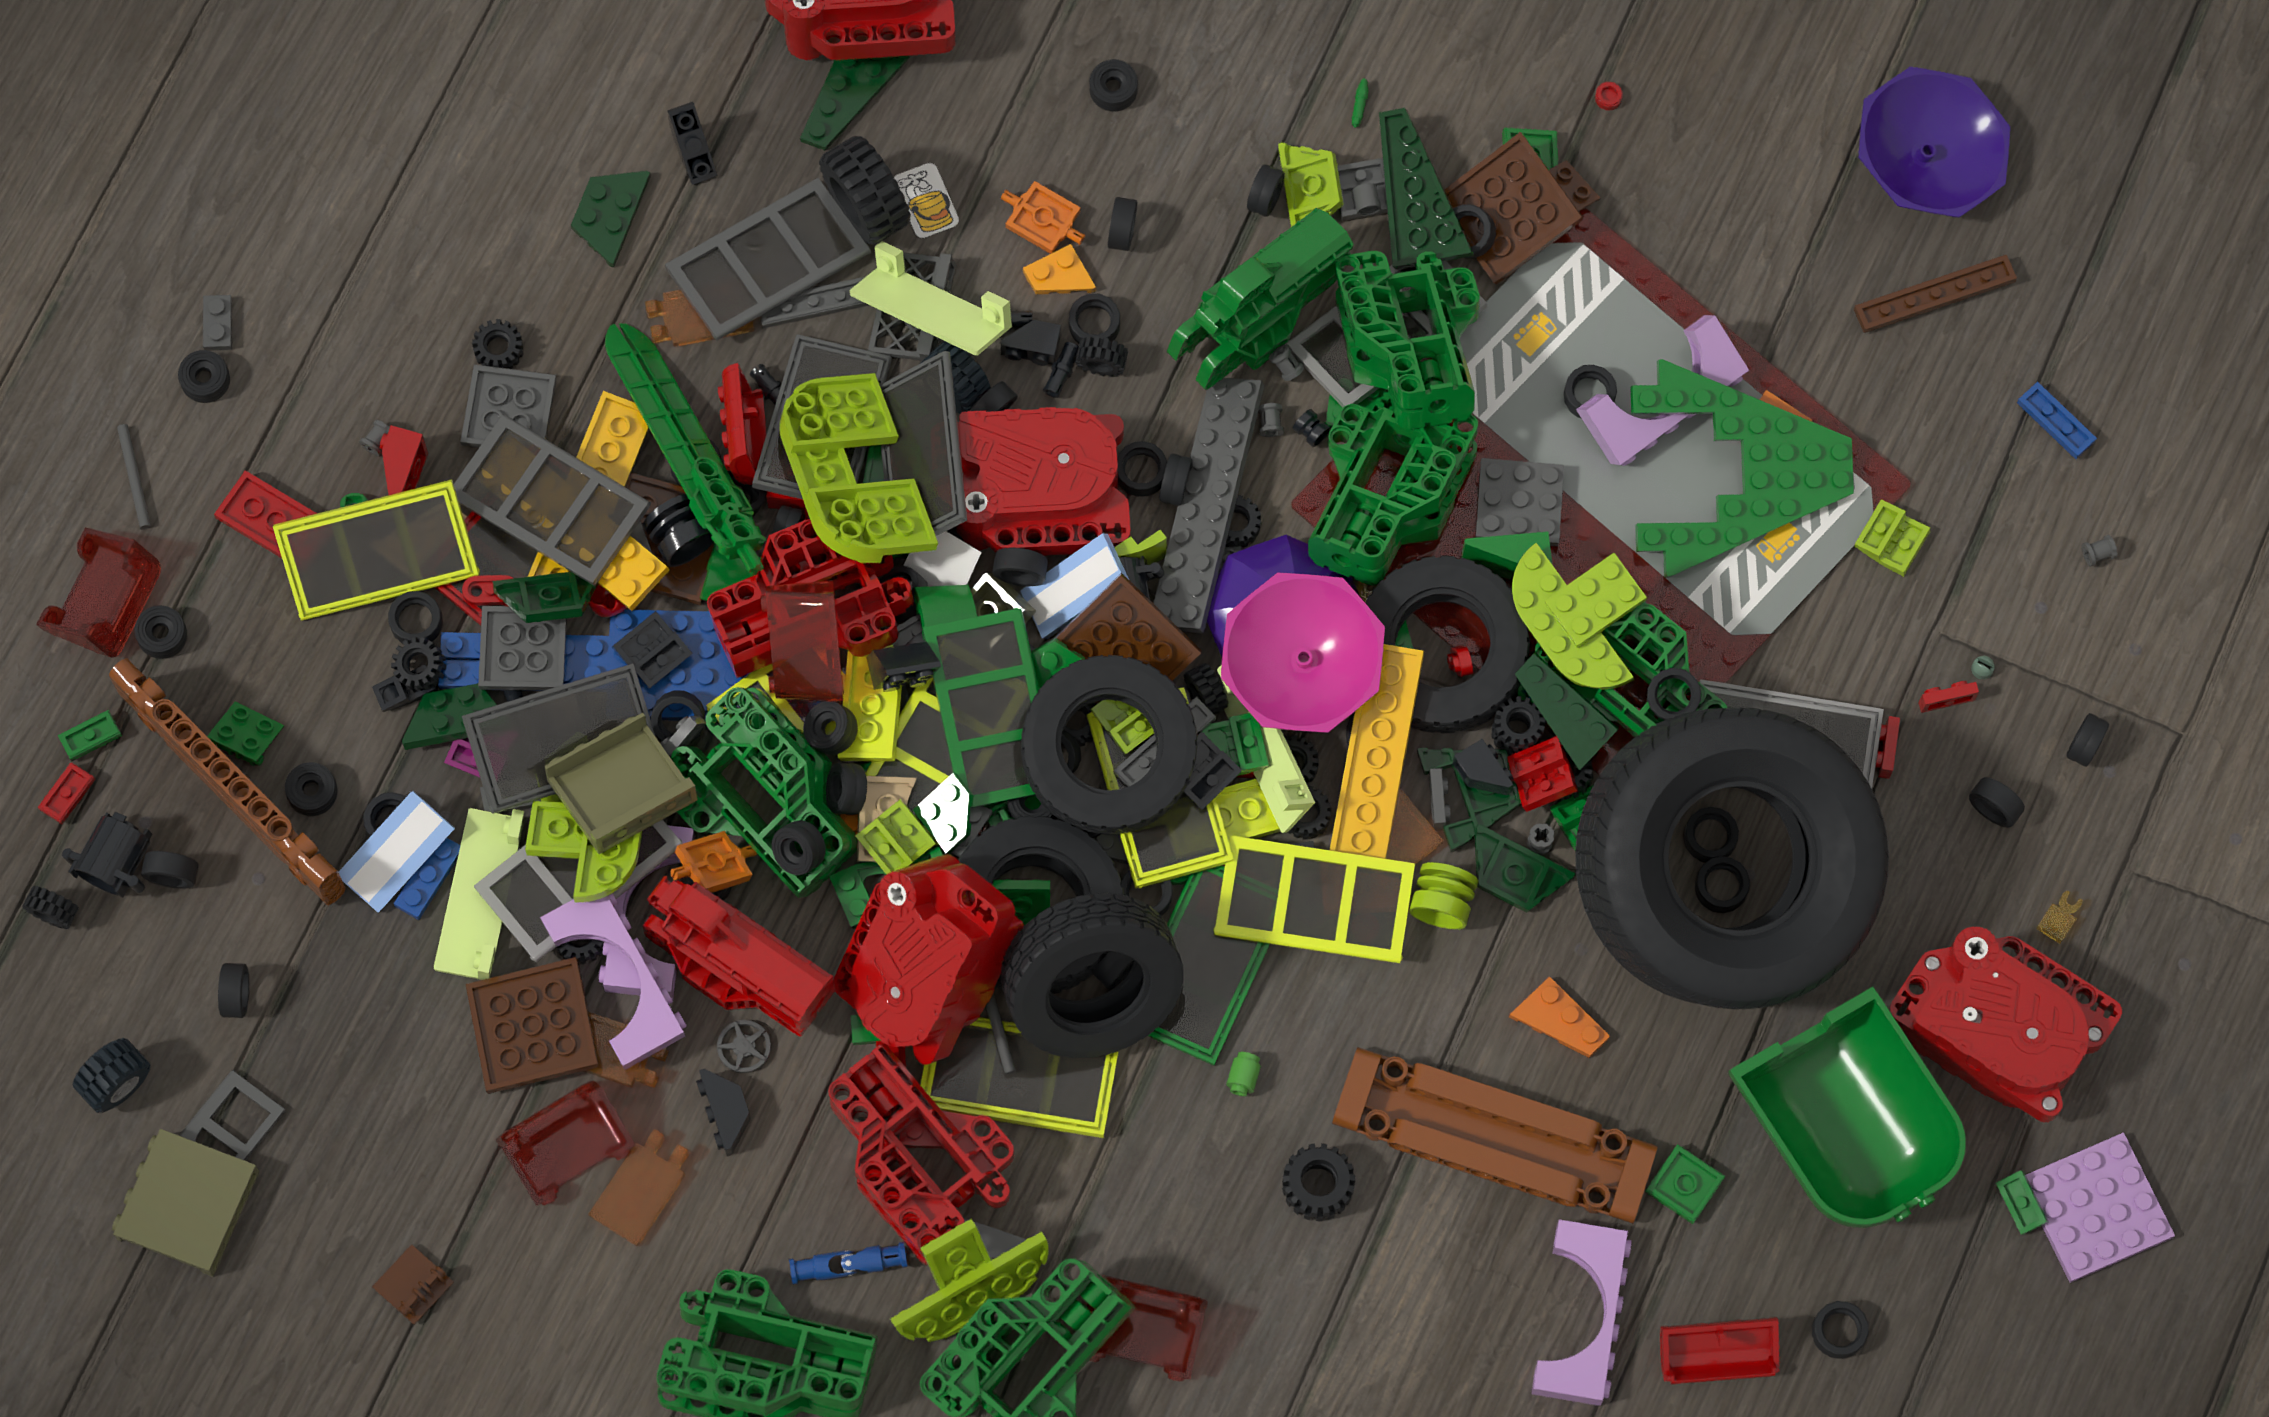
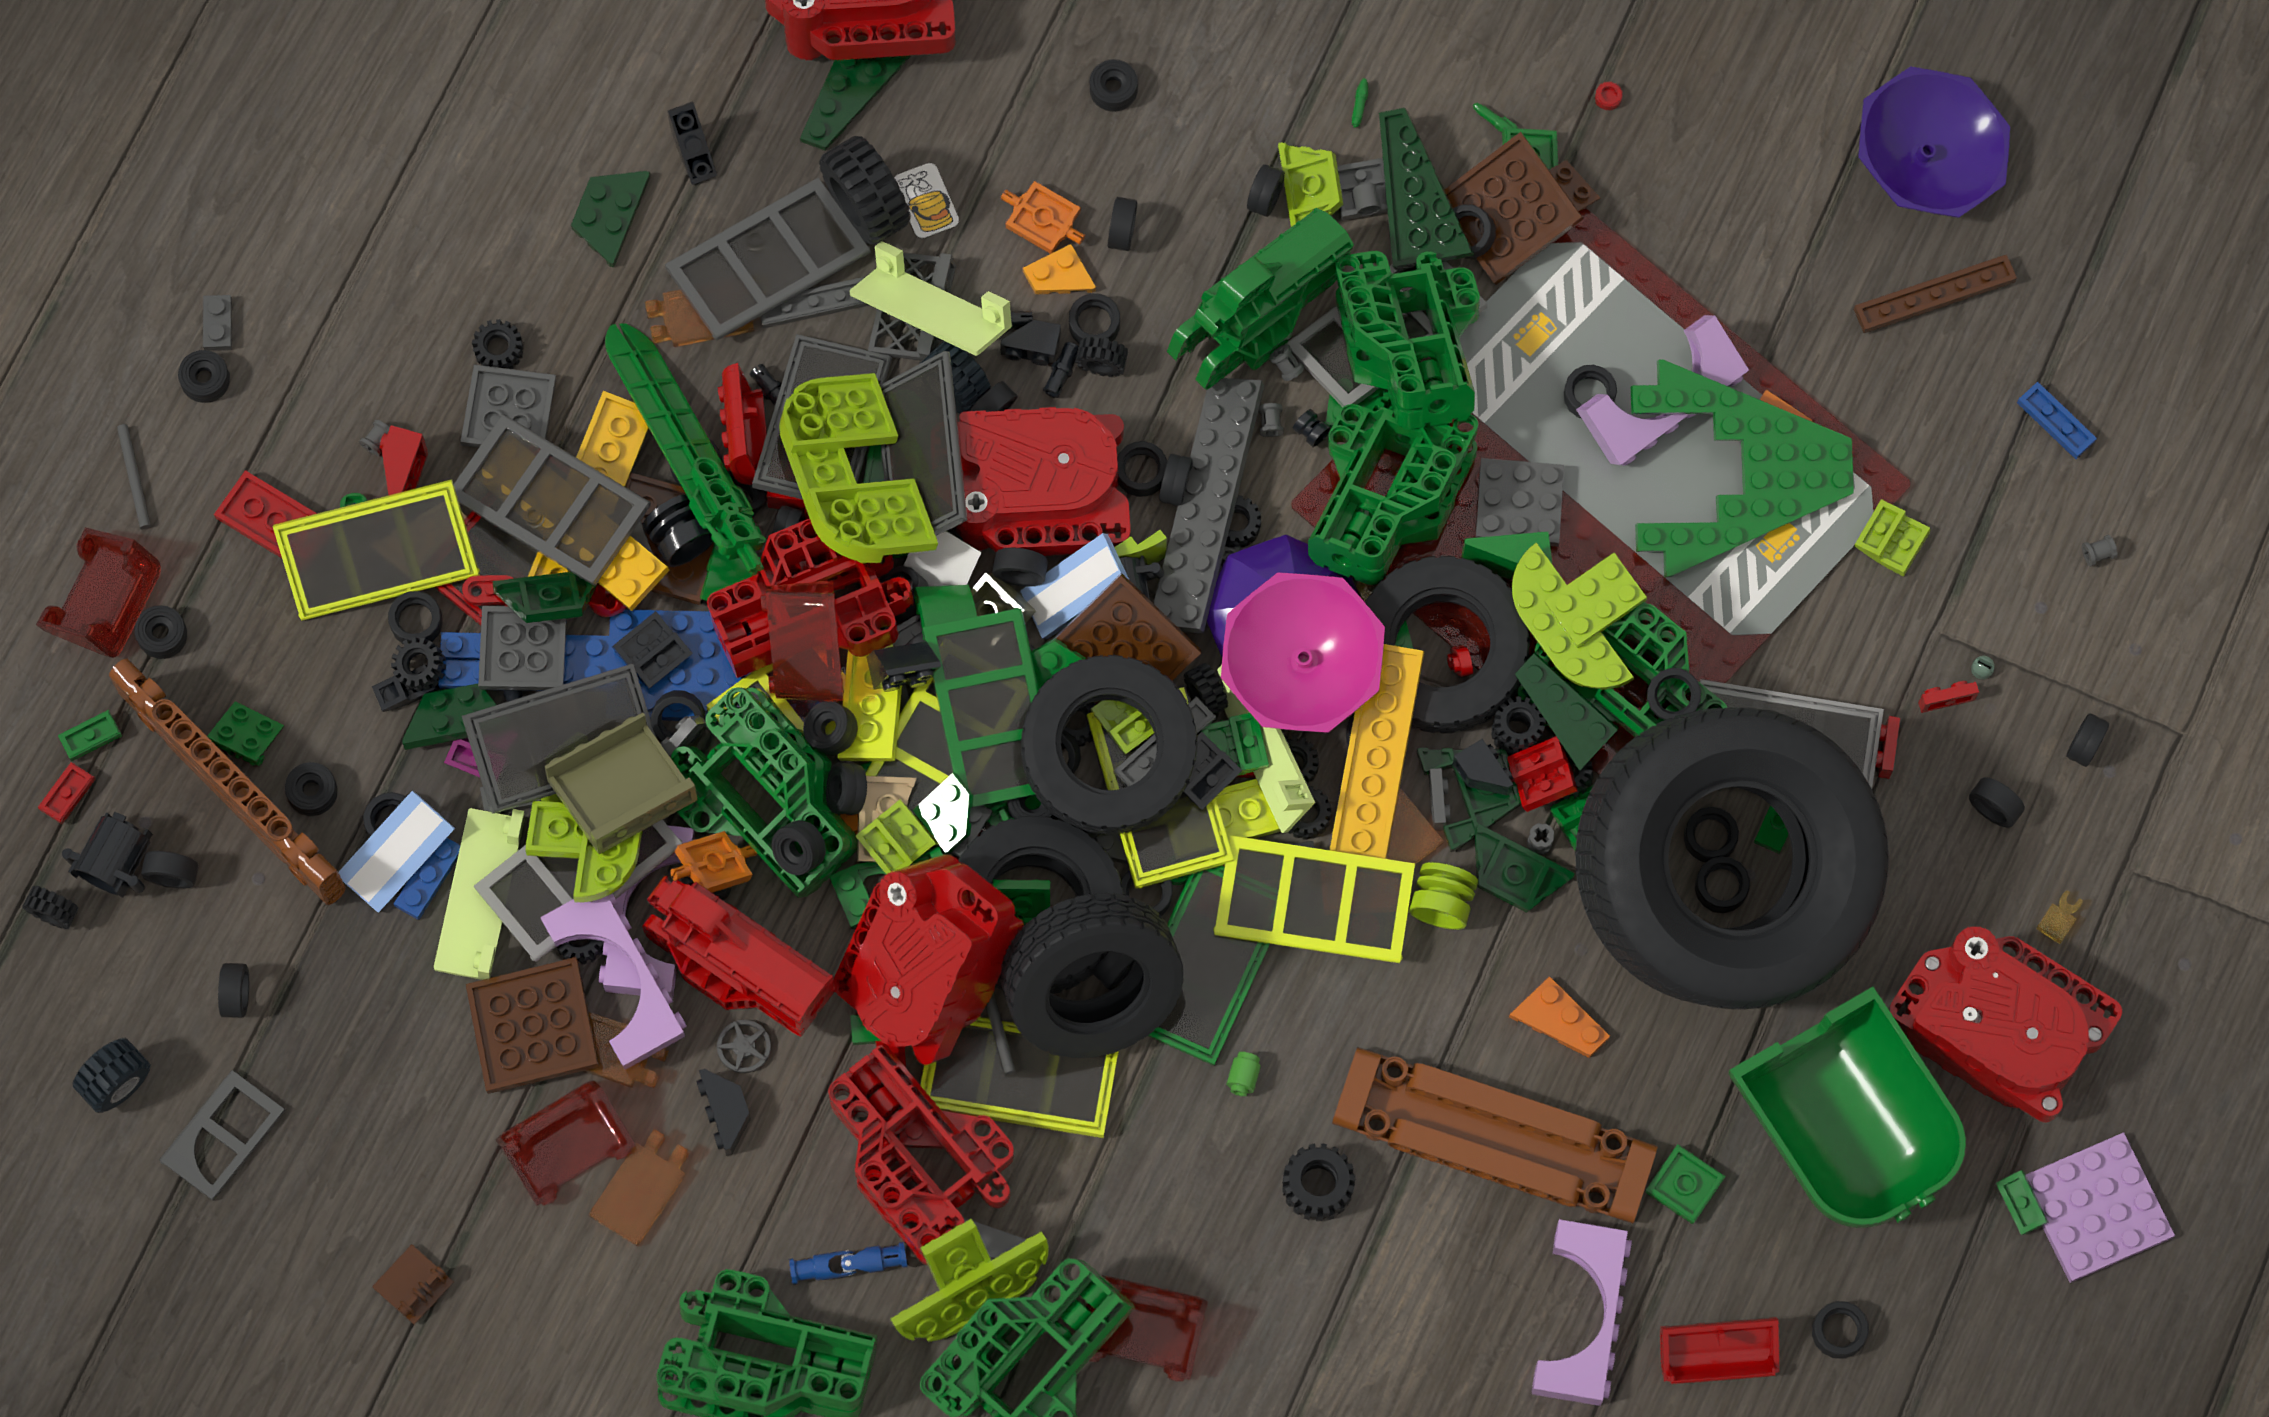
olive panel [112,1129,260,1277] -> none
none -> green piece [1473,103,1518,132]
none -> green plate [1754,805,1789,854]

